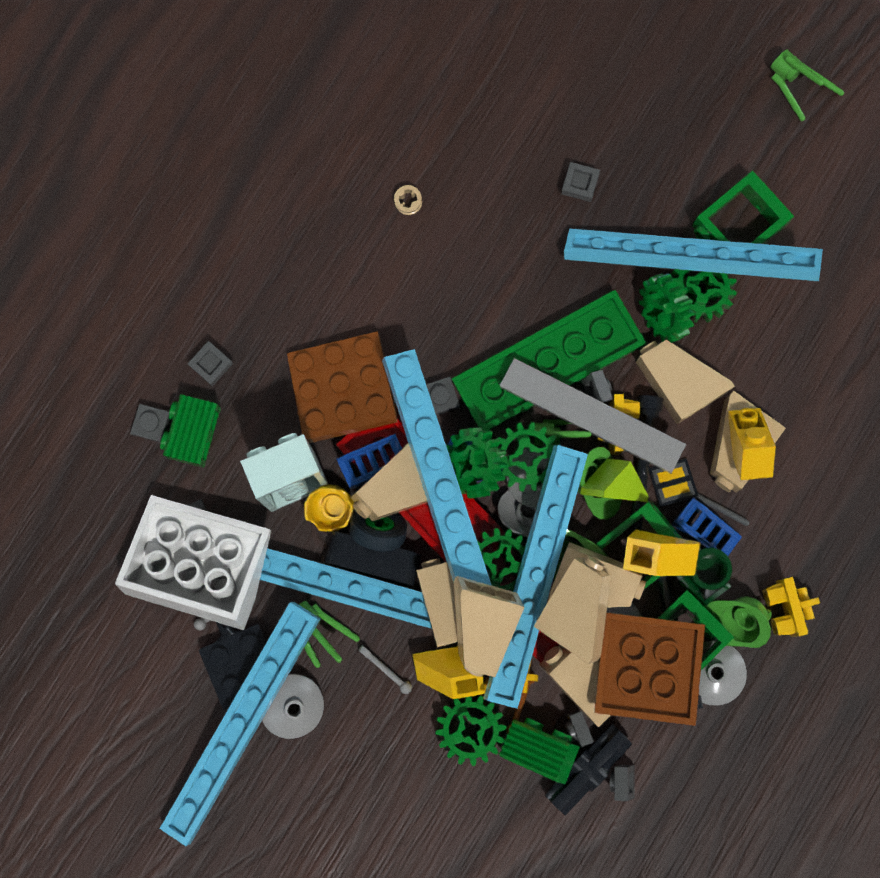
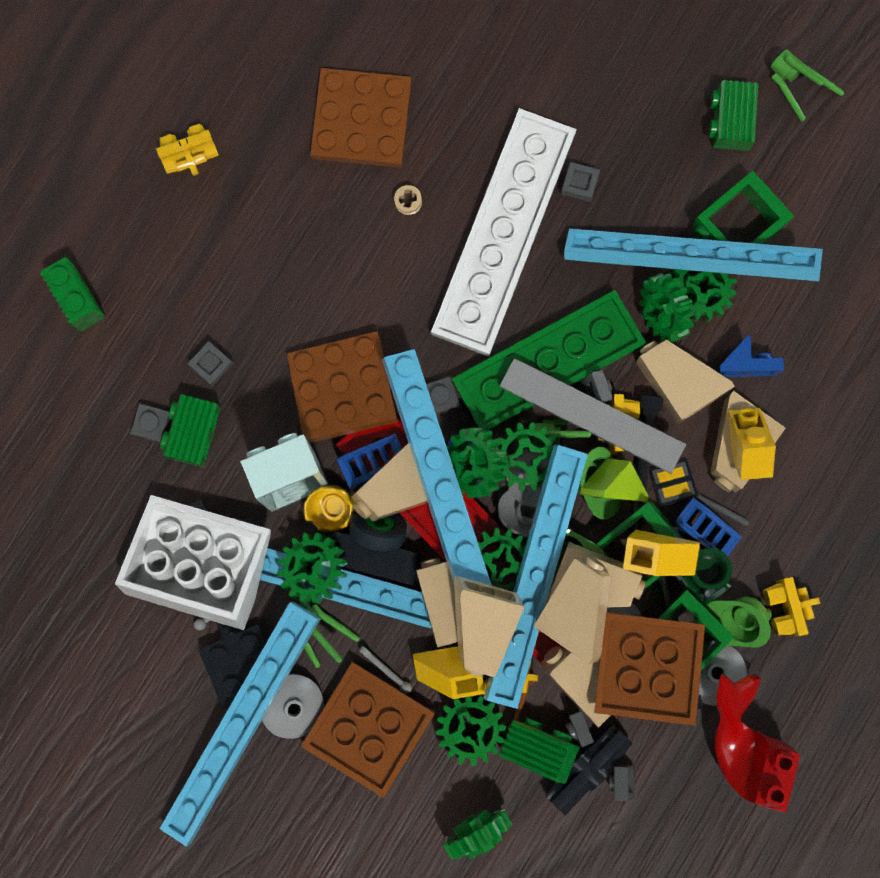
none -> green brick [40,257,105,332]
none -> yellow hips [156,124,219,176]
none -> green gear [277,533,348,604]
none -> dark orange plate [301,662,435,798]
none -> dark orange plate [310,68,412,168]
none -> white plate [431,108,577,356]
none -> green gear [443,809,513,860]
none -> green brick [708,80,758,151]
none -> red hips [714,674,800,812]
none -> blue slope [715,334,784,377]

